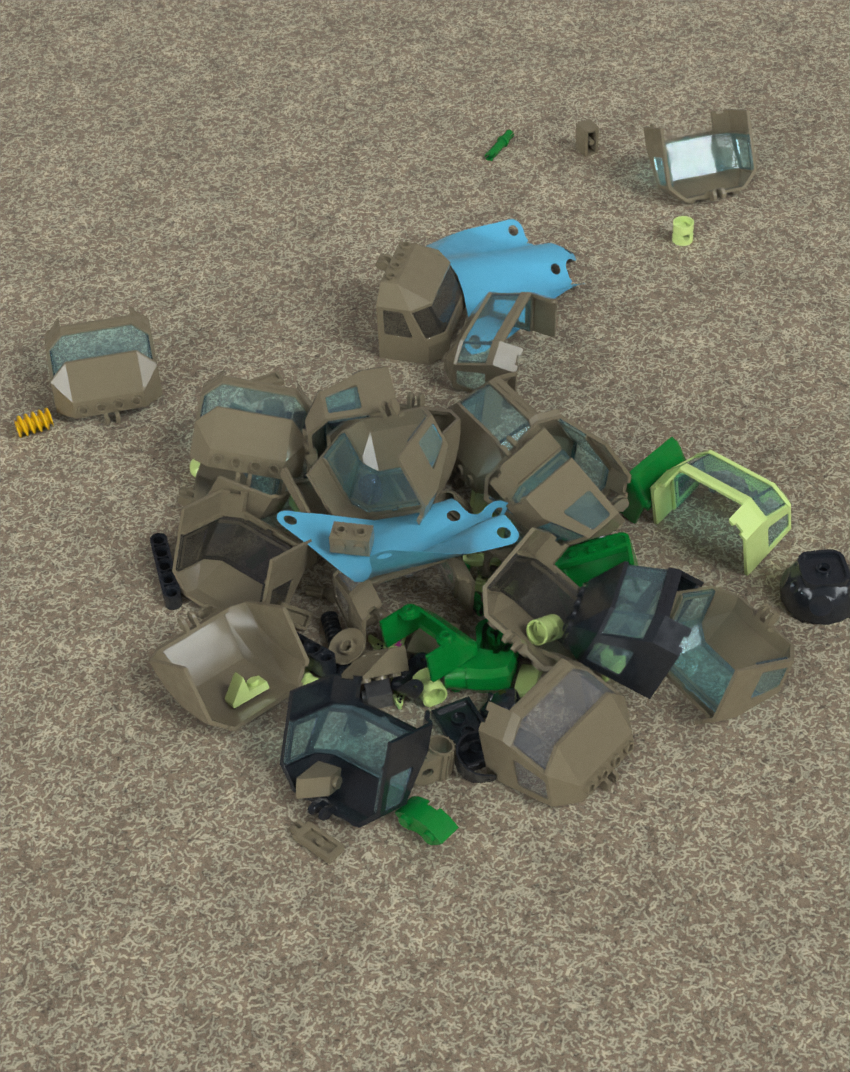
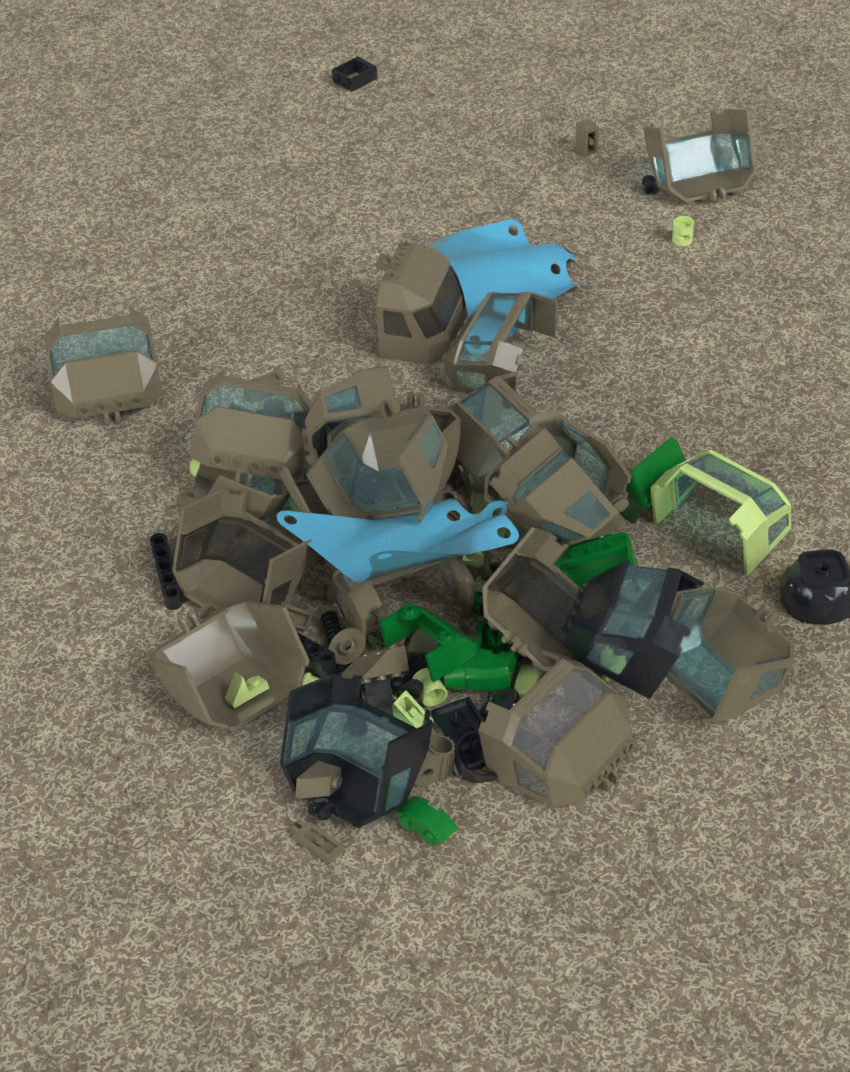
yellow piece [14,407,54,438] -> none
dark tan brick [329,521,374,557] -> none
green pin [484,129,514,161] -> none
yellowish green wheel [526,614,564,646] -> none
none -> black window [332,56,378,92]
none -> yellowish green slope [392,690,434,728]
none -> black bush [642,175,658,195]

